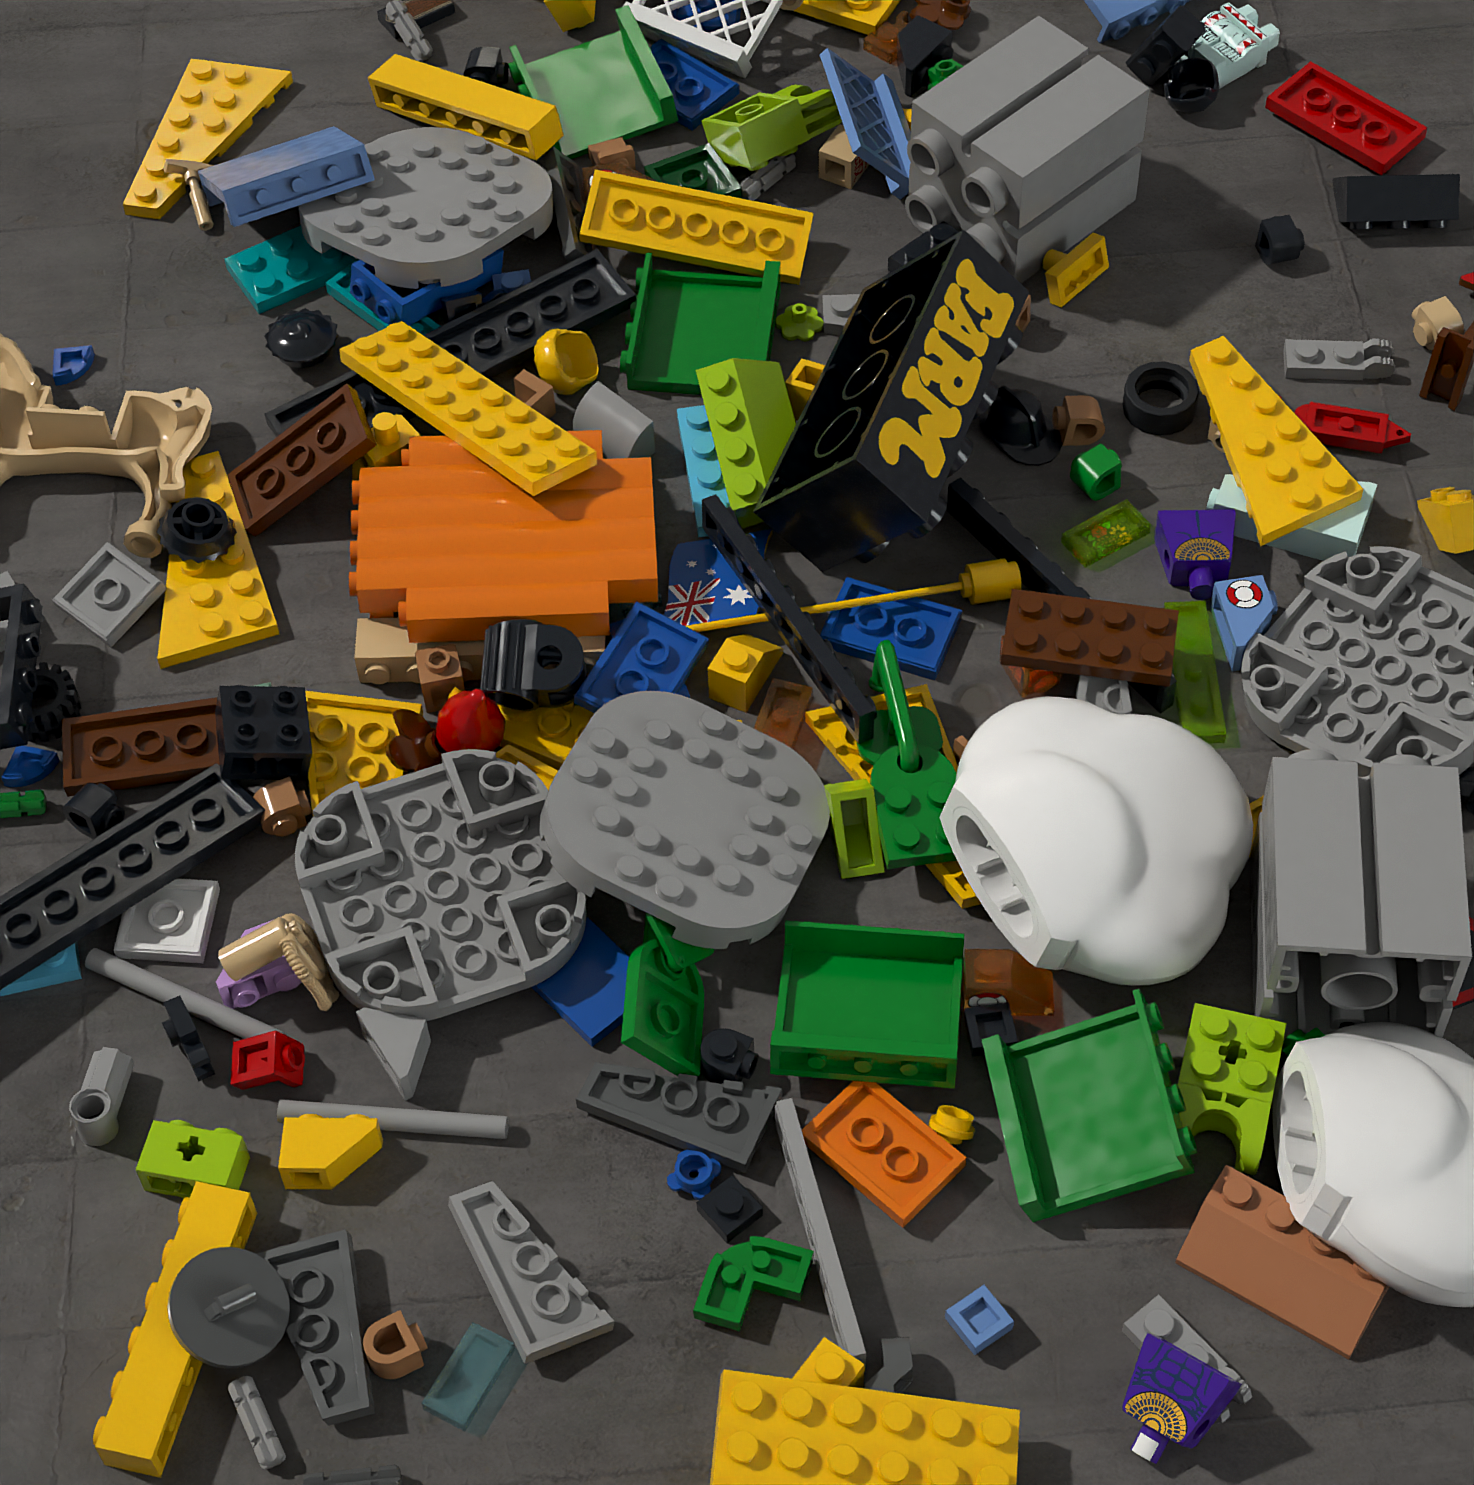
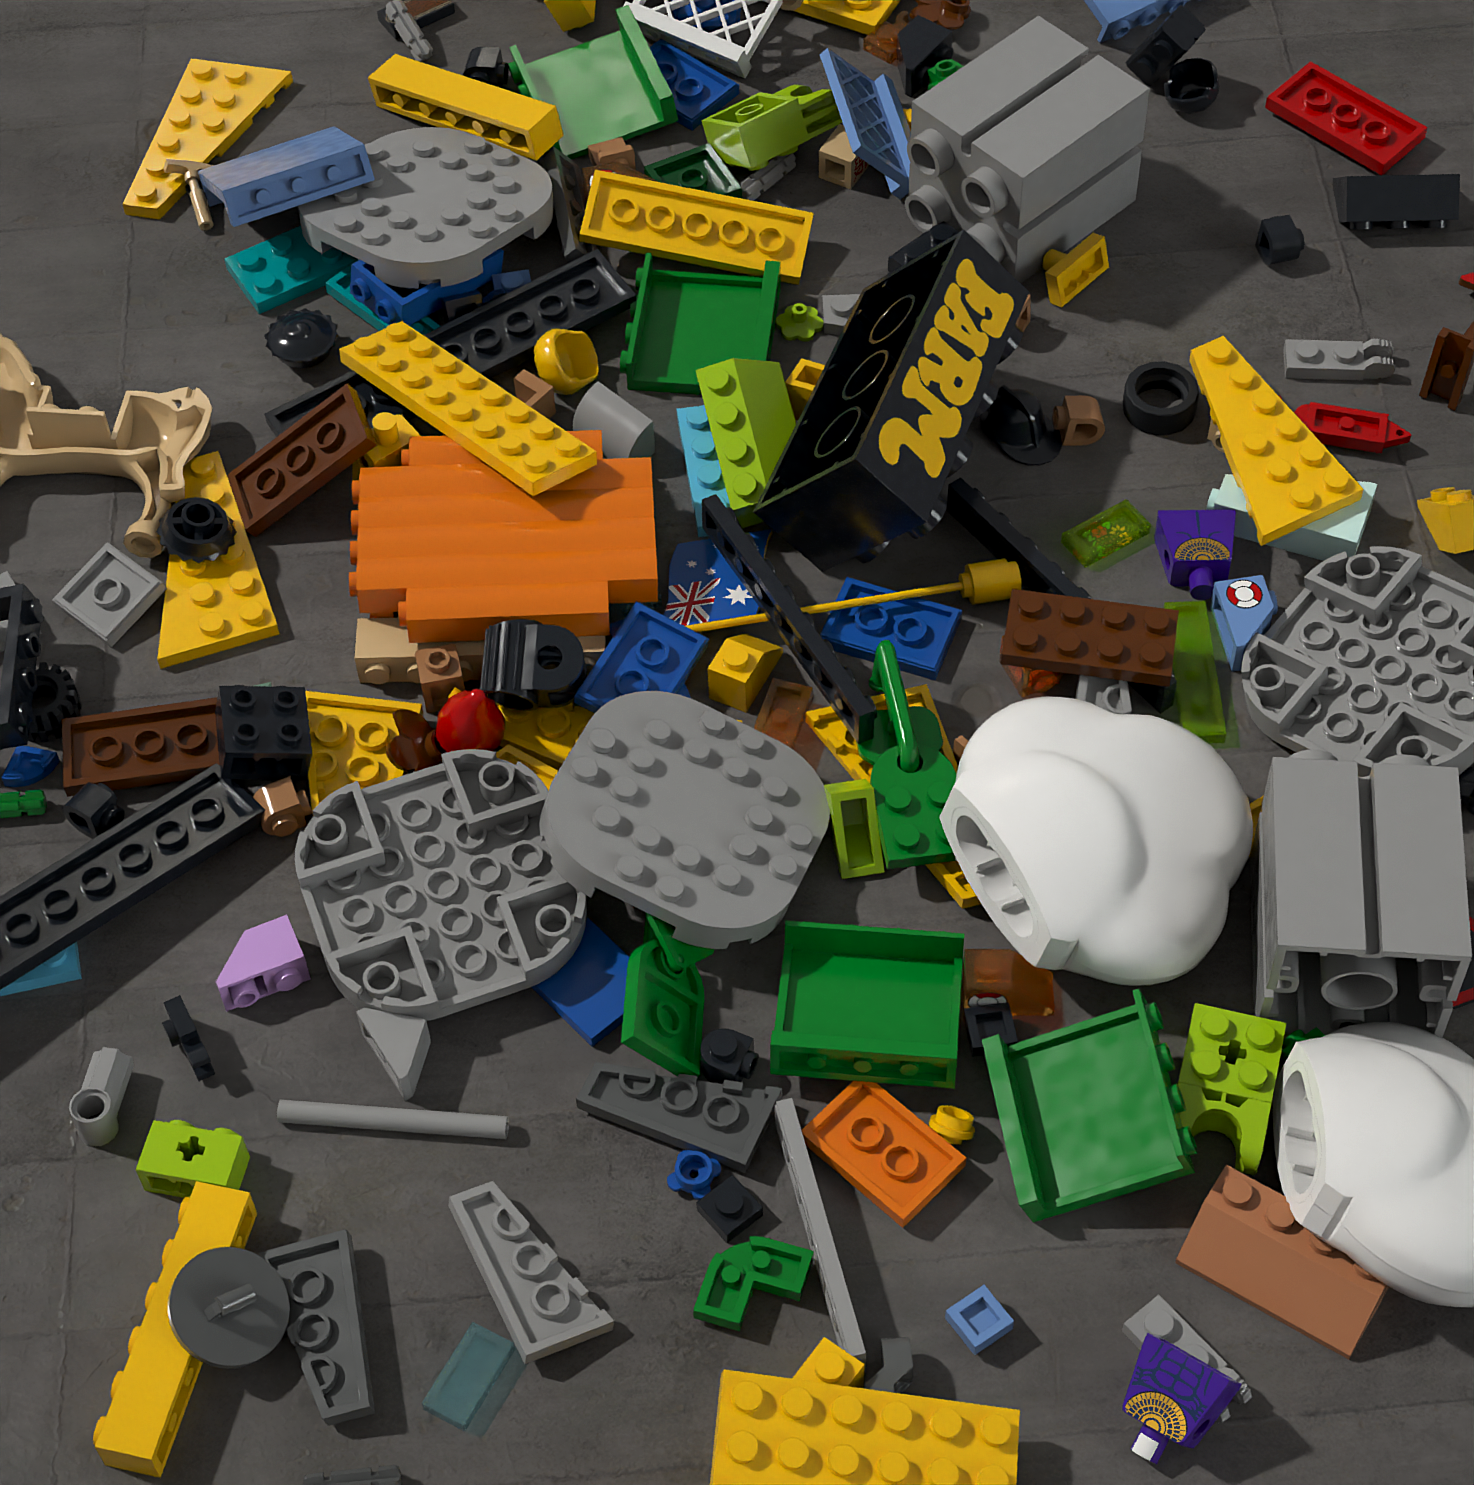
blue tile [53,345,95,386] -> none
light grey piece [85,948,286,1039] -> none
white tile [114,878,220,964] -> none
tan piece [218,913,339,1011] -> none
light grey axle [228,1376,286,1470] -> none
red bracket [231,1030,305,1090] -> none
yellow slope [278,1114,383,1190] -> none
medium nougat plate [363,1310,428,1379] -> none
green plate [1070,443,1122,501] -> none
light aqua hips [1177,2,1280,89] -> none
tan plate [1412,296,1464,350] -> none

